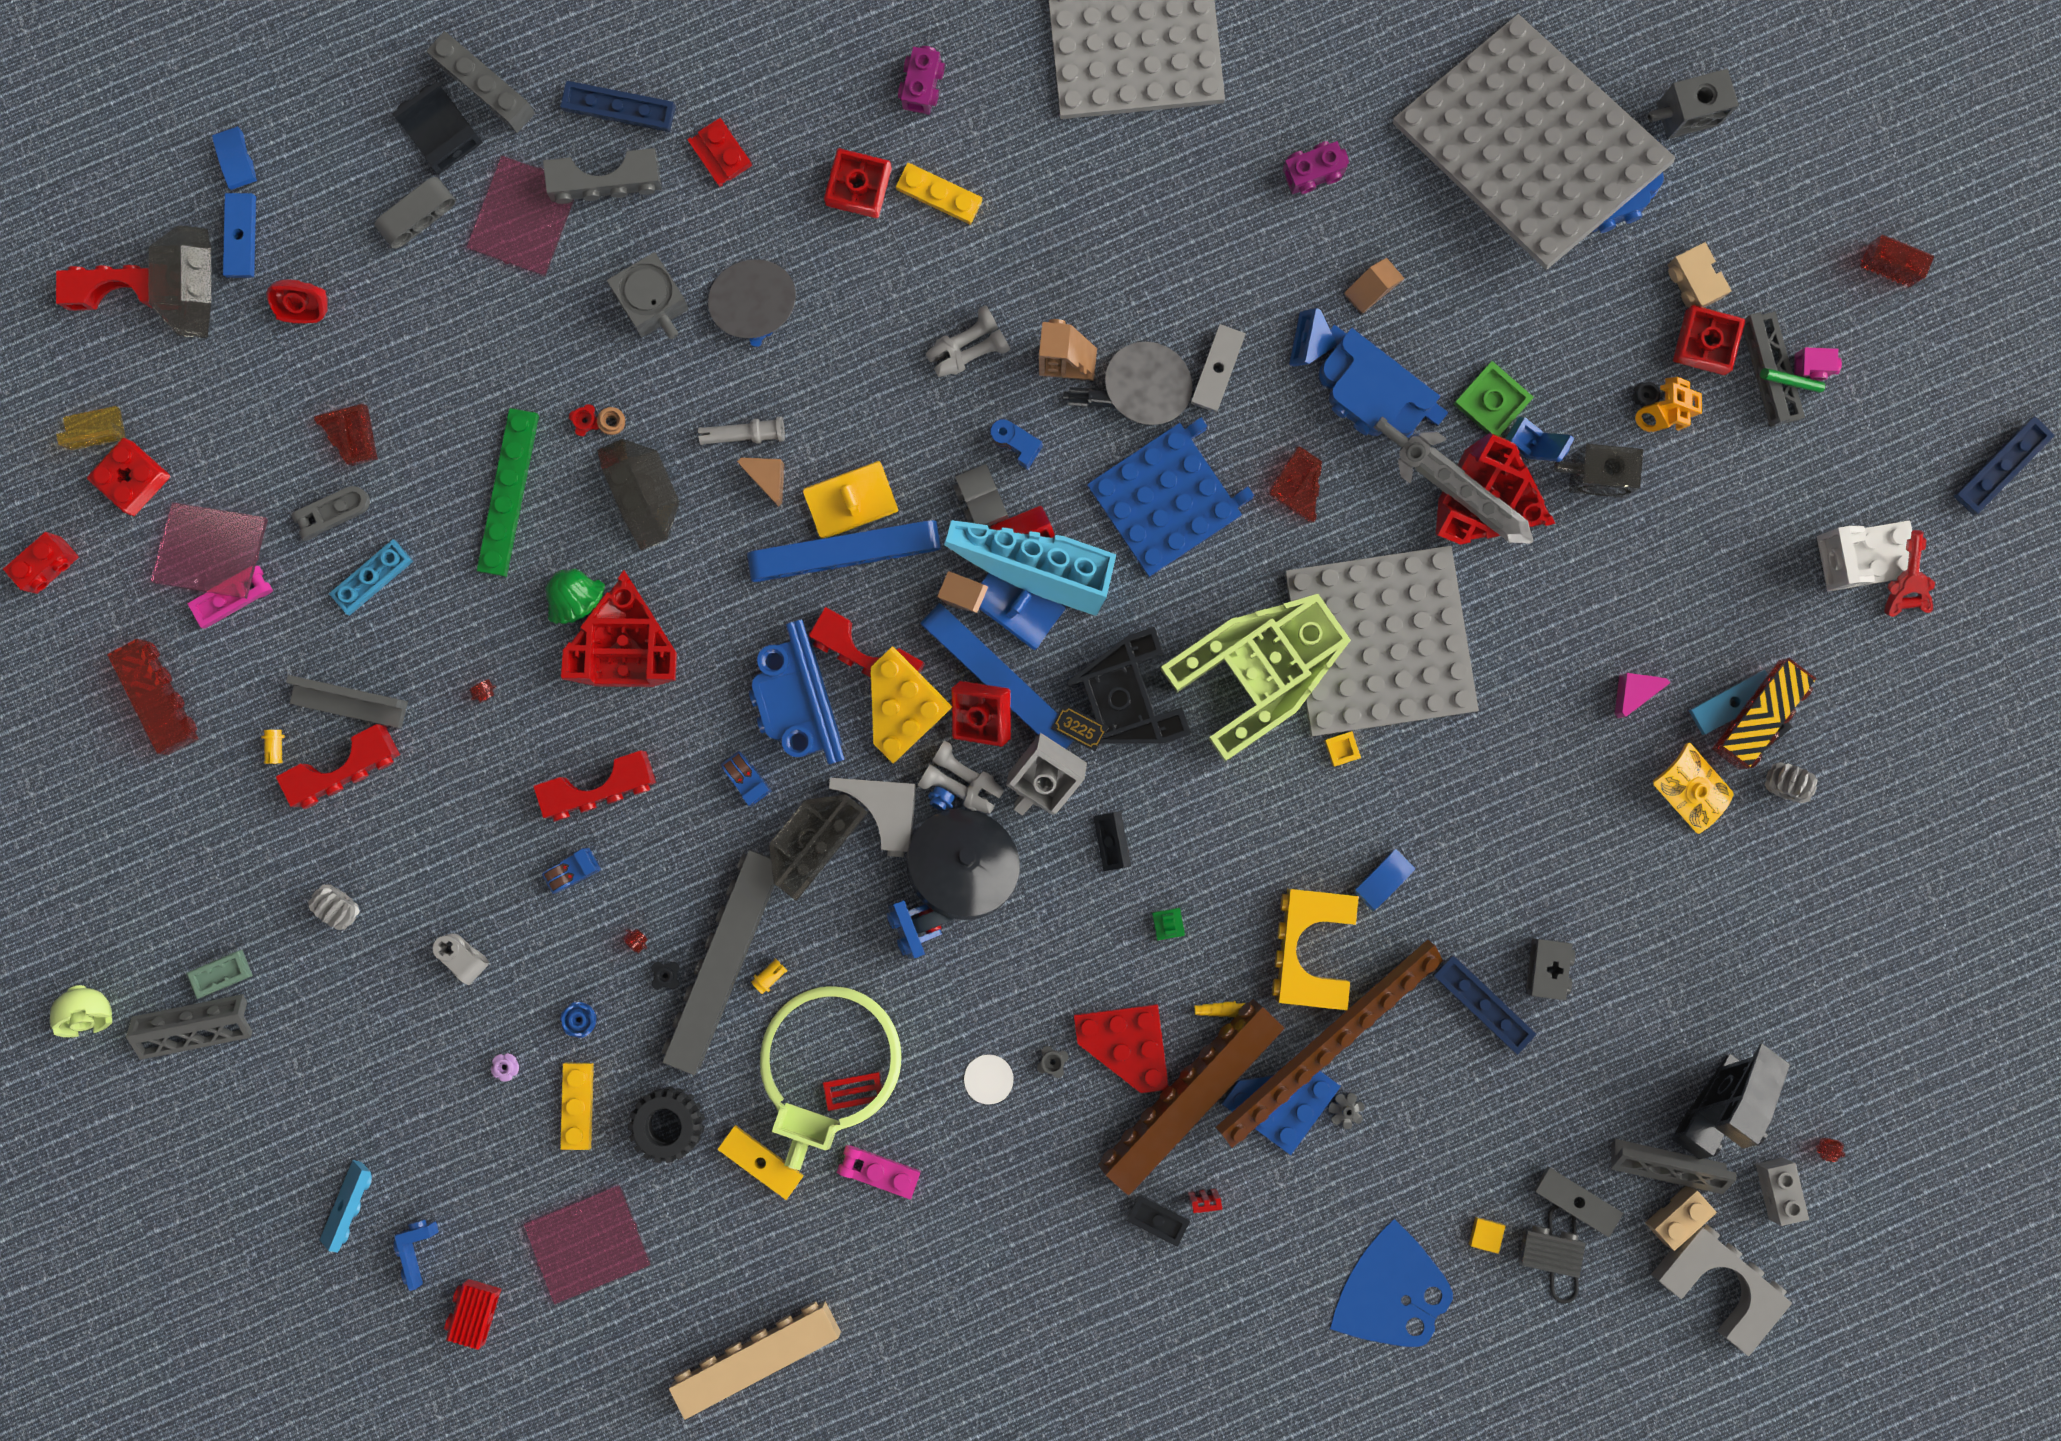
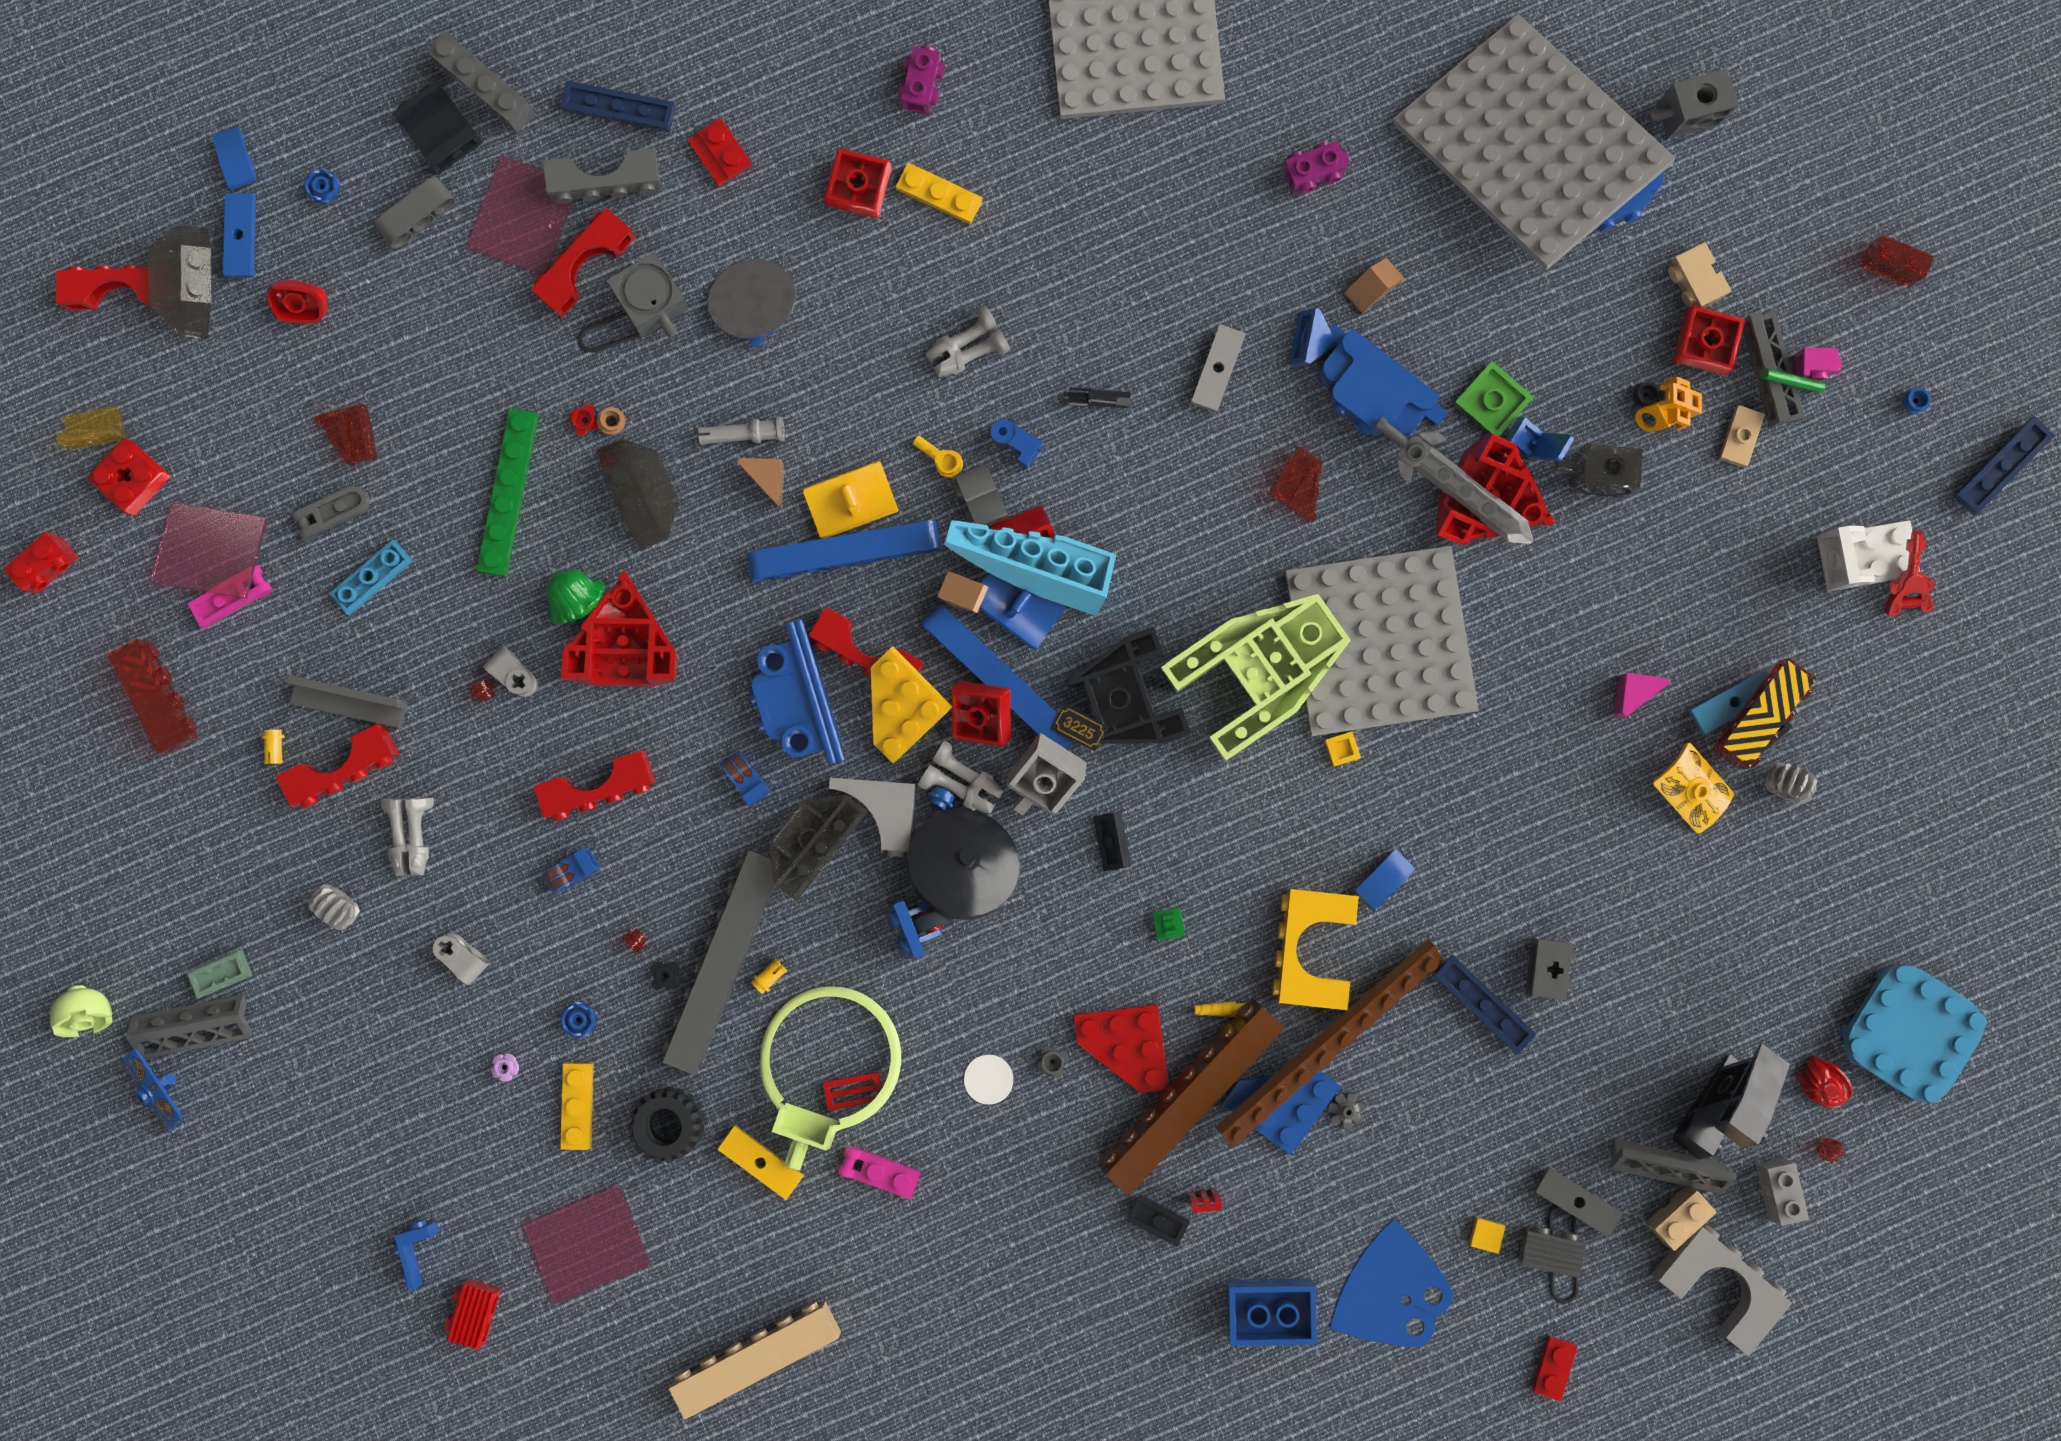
dark azure tile [320,1160,372,1253] -> none
medium nougat wedge [1039,319,1097,381] -> none
blue plate [1087,417,1255,577] -> none
flat silver sticker [1105,342,1192,425] -> none
none -> blue shield [122,1048,183,1133]
none -> blue plate [305,168,340,203]
none -> light grey piece [381,797,434,876]
none -> light grey piece [483,645,538,697]
none -> red arch [531,208,636,318]
none -> black piece [578,313,662,353]
none -> yellow plate [913,436,963,478]
none -> blue brick [1226,1279,1317,1346]
none -> red plate [1531,1335,1578,1401]
none -> tan plate [1718,405,1765,468]
none -> red hat [1796,1055,1853,1108]
none -> dark azure plate [1840,964,1987,1103]
none -> blue plate [1902,387,1931,415]

